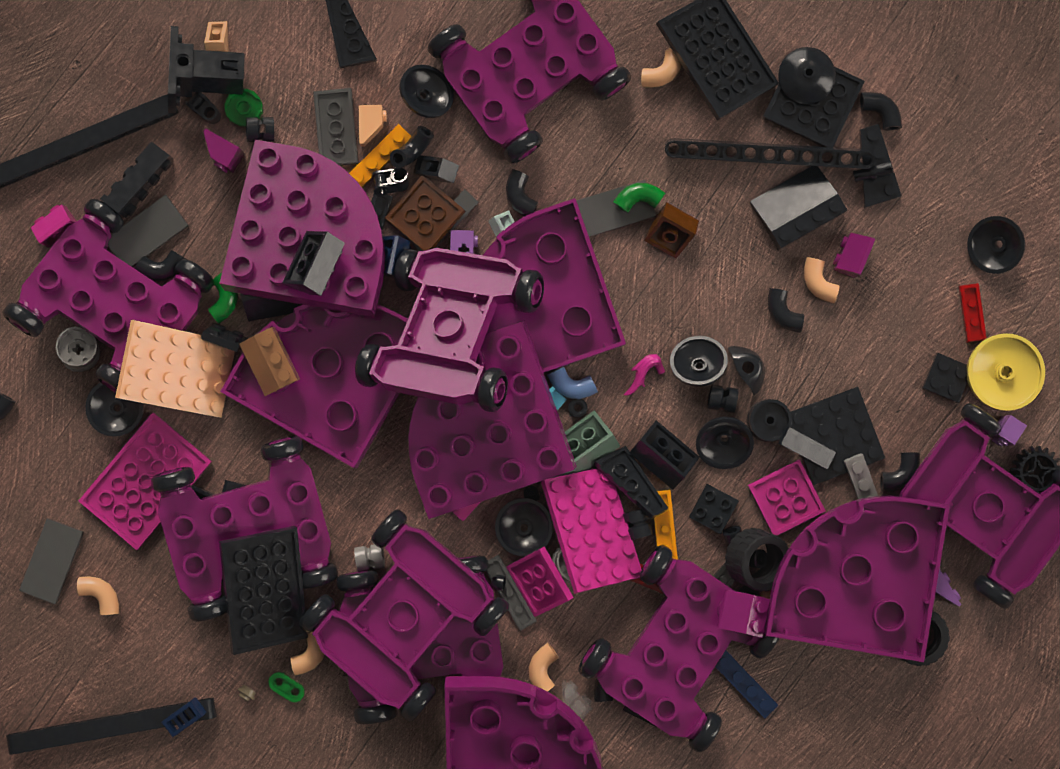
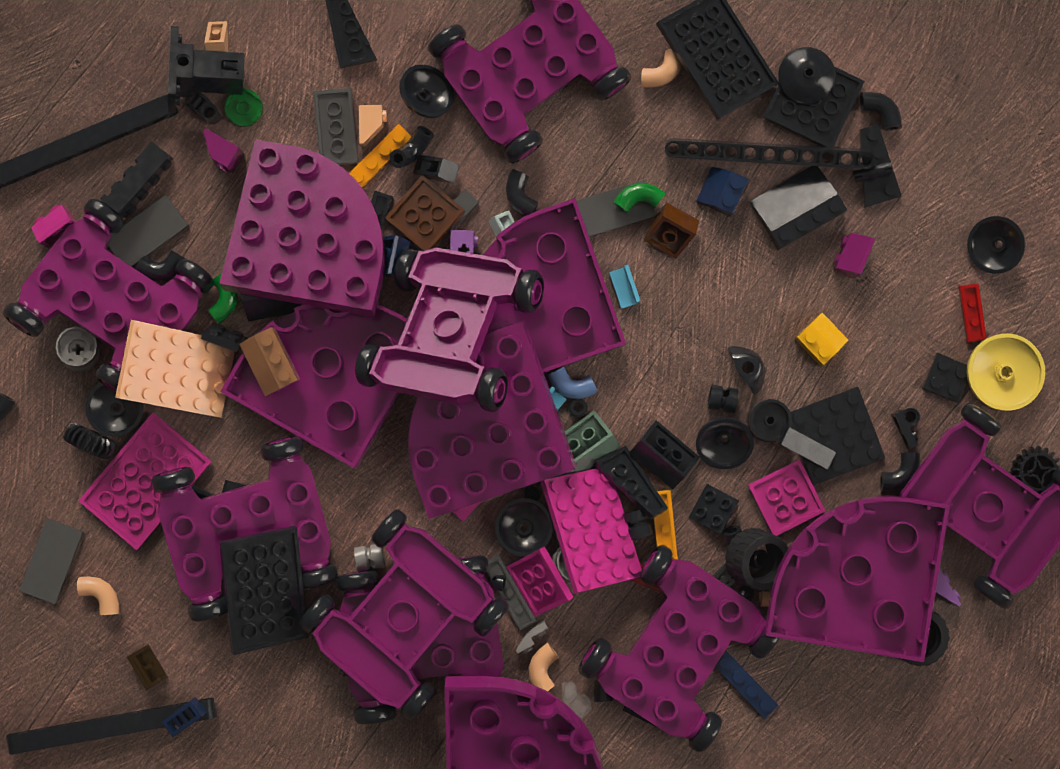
dark tan plate [238,685,256,702] -> none
black wheel [246,117,274,142] -> none
green plate [269,672,305,702] -> none
black slope [282,231,345,296] -> none
light nougat cylinder [291,631,325,676] -> none
black piece [371,168,409,195] -> none
dark pink piece [624,354,665,396] -> none
black dish [670,336,728,387] -> none
magenta slope [717,589,770,638] -> none
black cylinder [768,288,804,333] -> none
light nougat cylinder [804,257,839,303] -> none
light grey plate [843,453,878,499] -> none
medium lavender brick [991,415,1027,447] -> none
none -> black gear [63,423,116,459]
none -> dark brown hinge [127,644,168,690]
none -> light grey slope [516,620,548,654]
none -> medium azure panel [609,265,640,309]
none -> dark blue slope [696,167,749,217]
none -> yellow slope [794,313,848,366]
none -> black plate [891,408,920,449]

